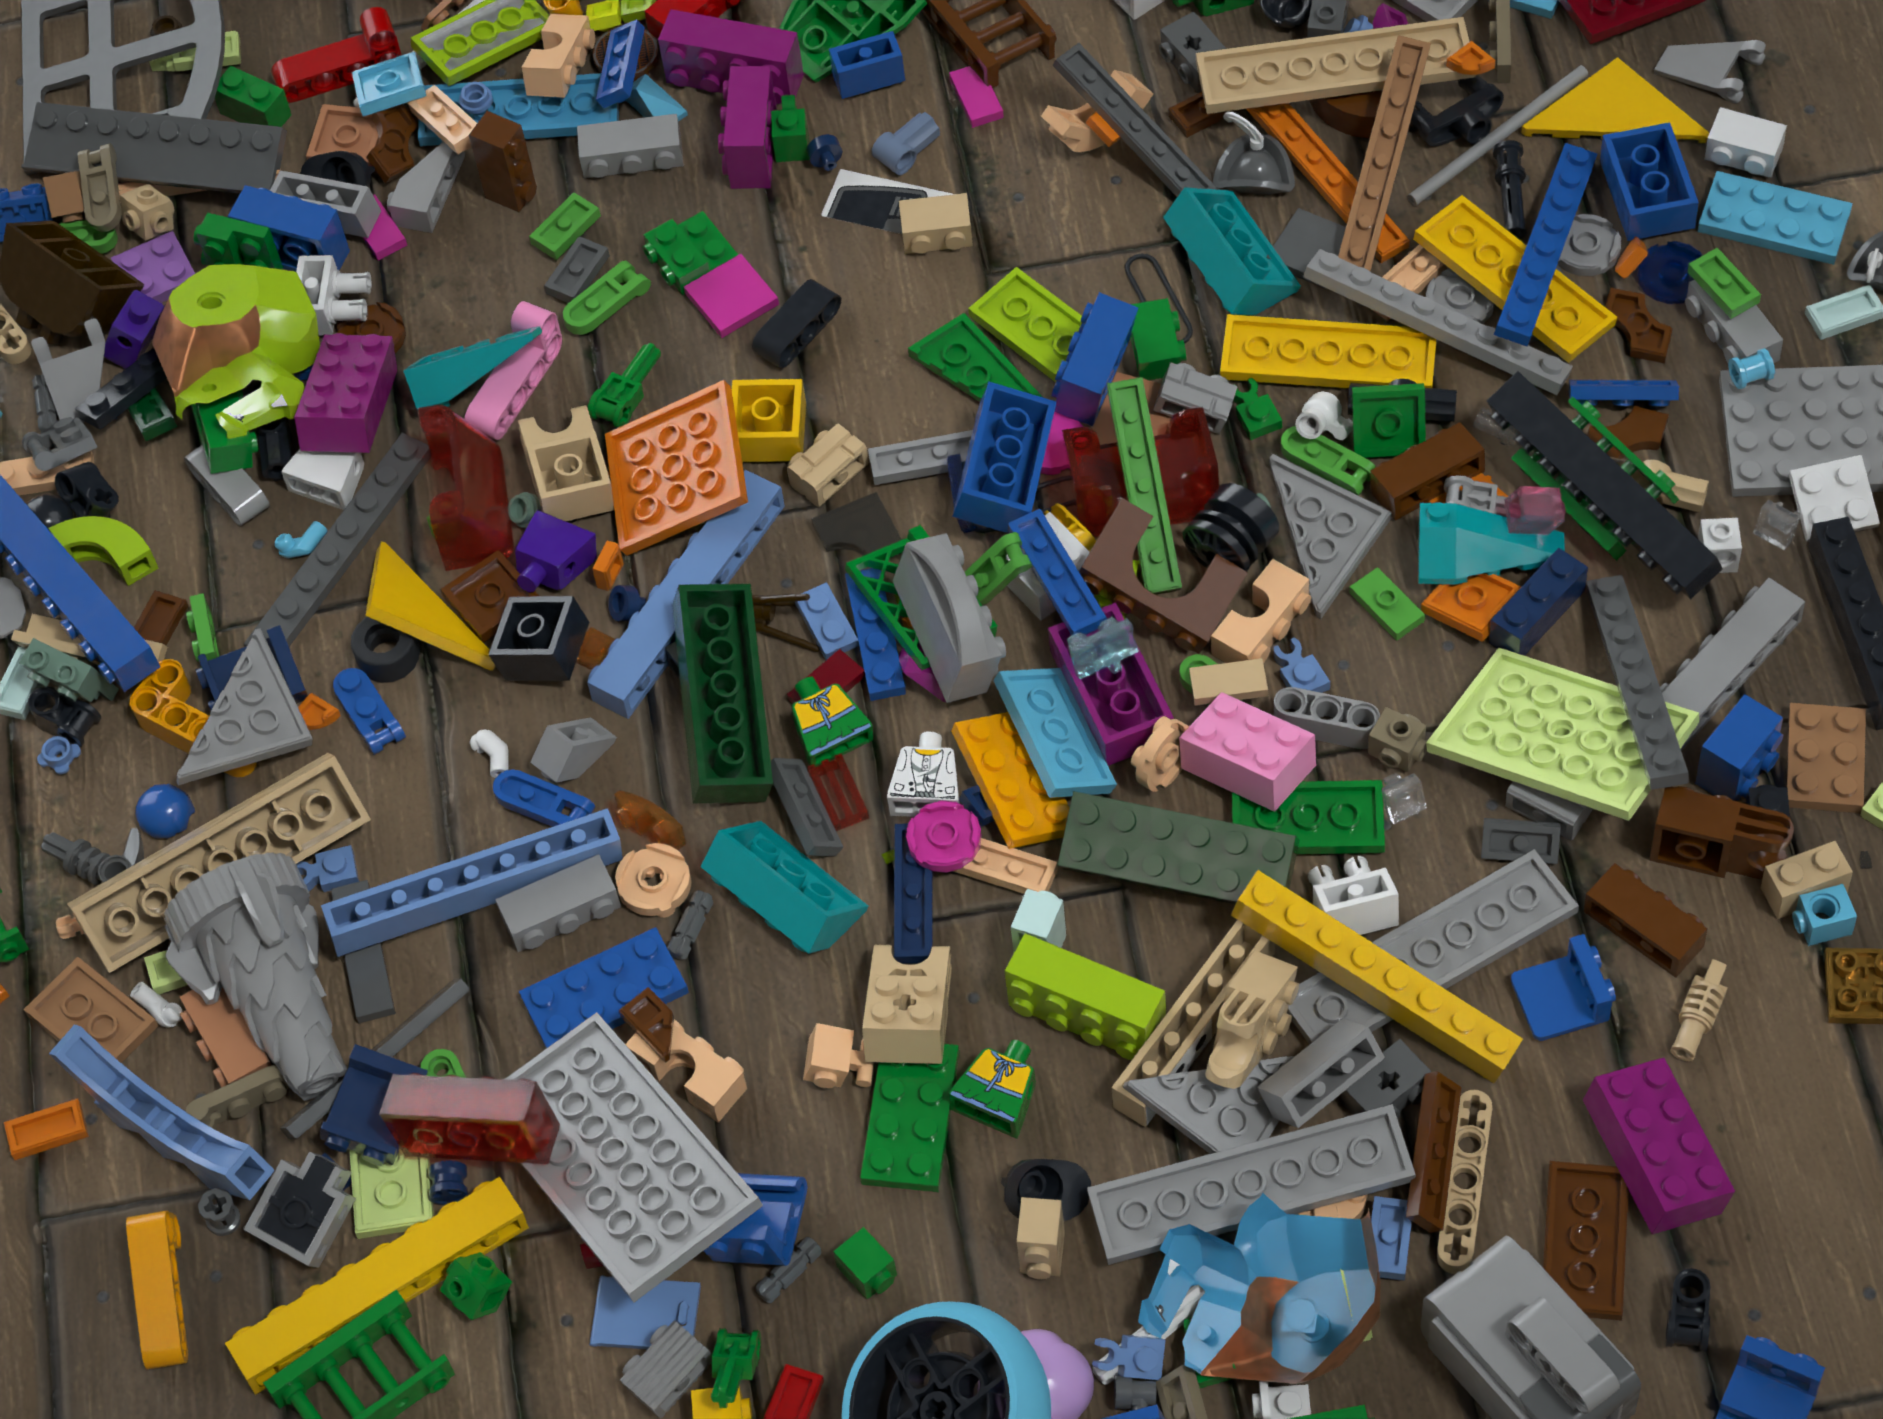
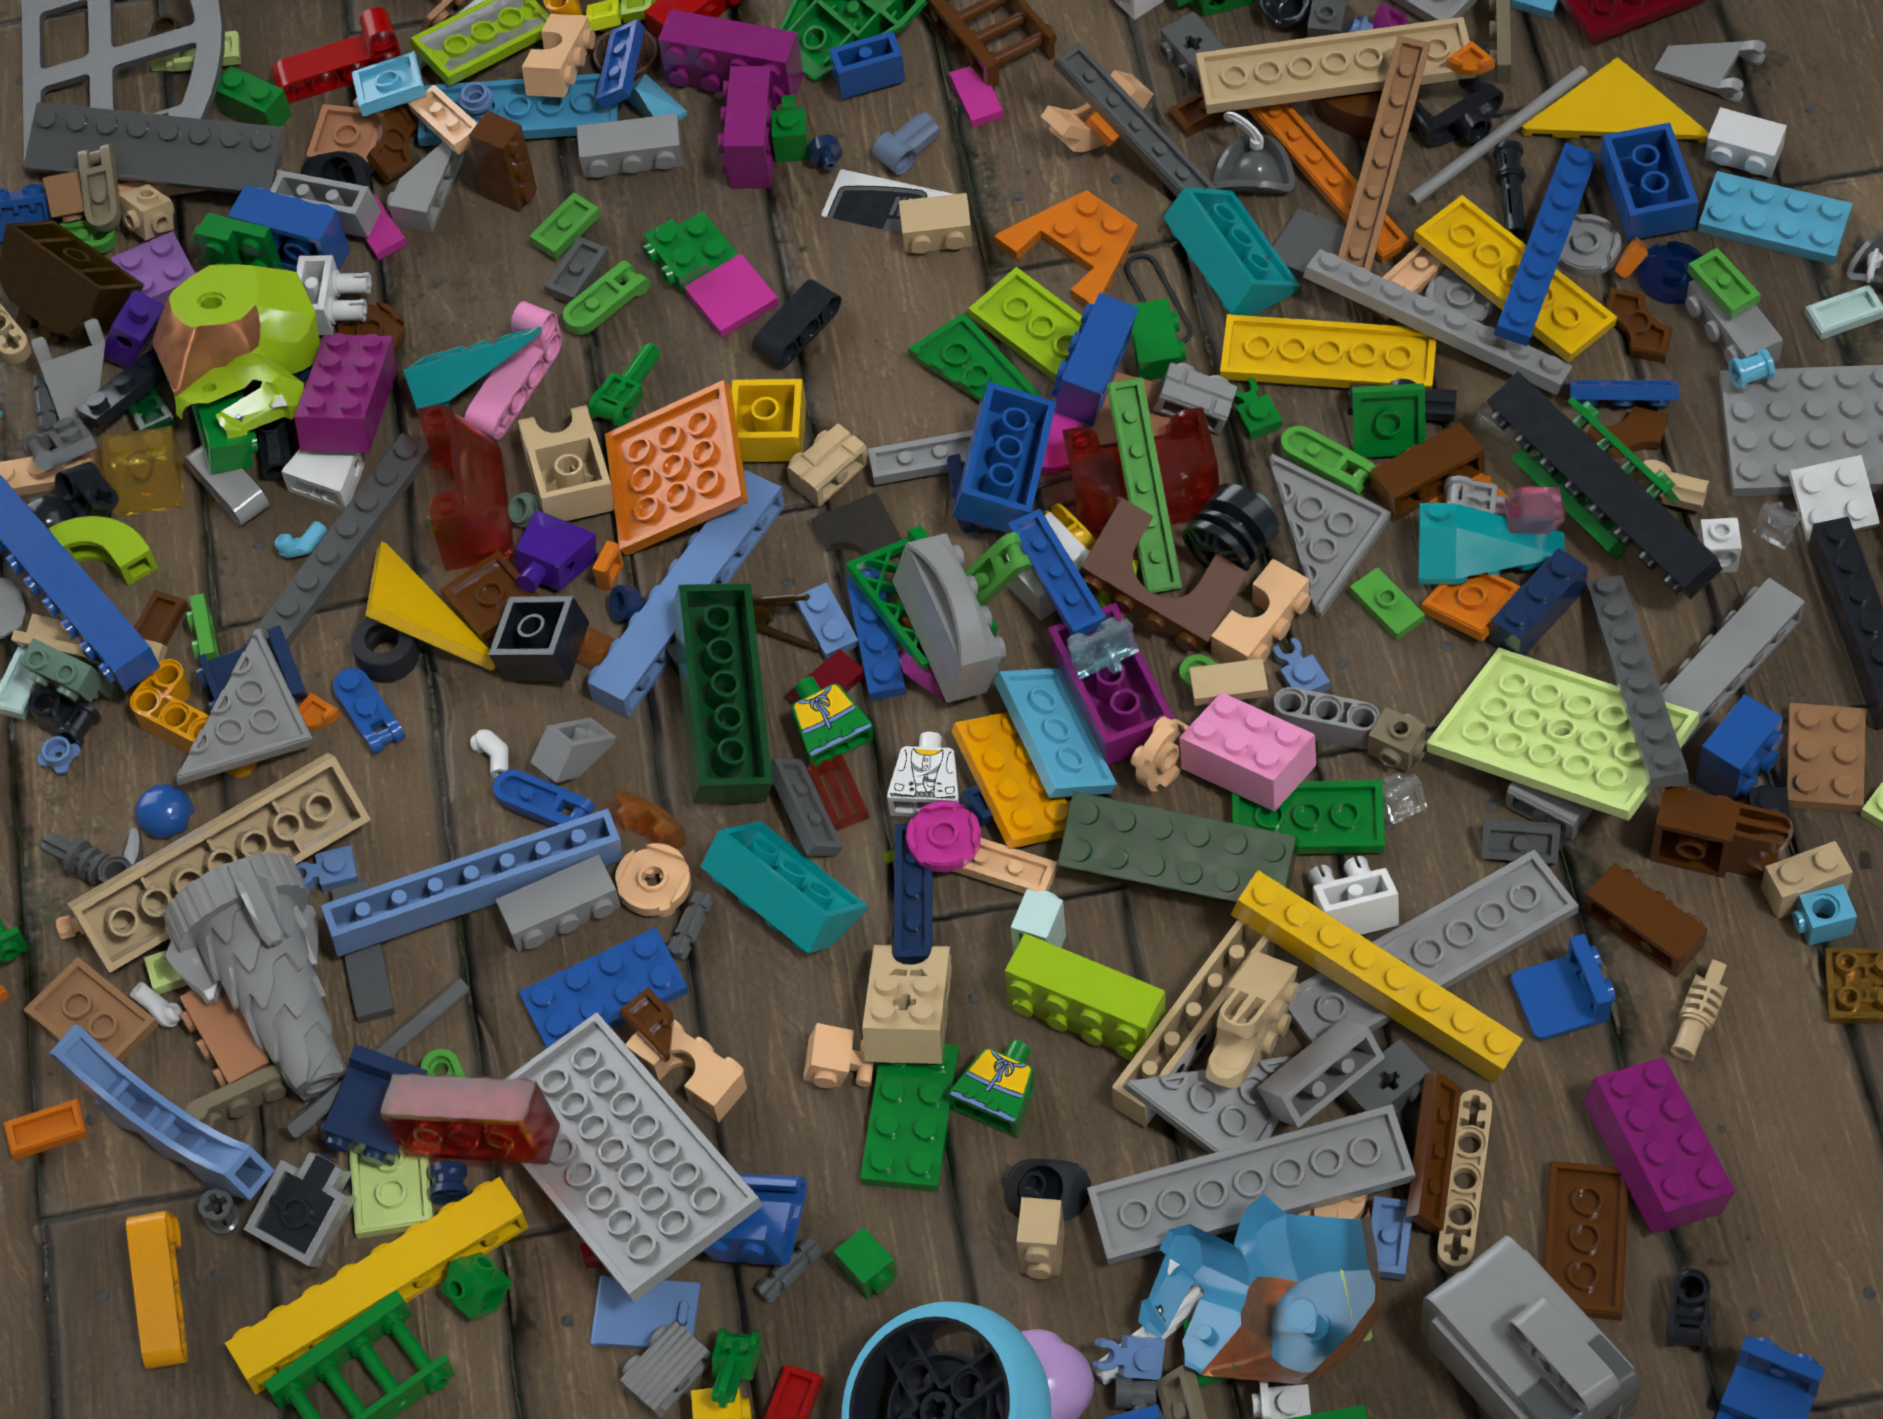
white piece [1296,391,1353,440] -> none
none -> clear yellow slope [102,426,184,517]
none -> orange wing [994,190,1138,307]

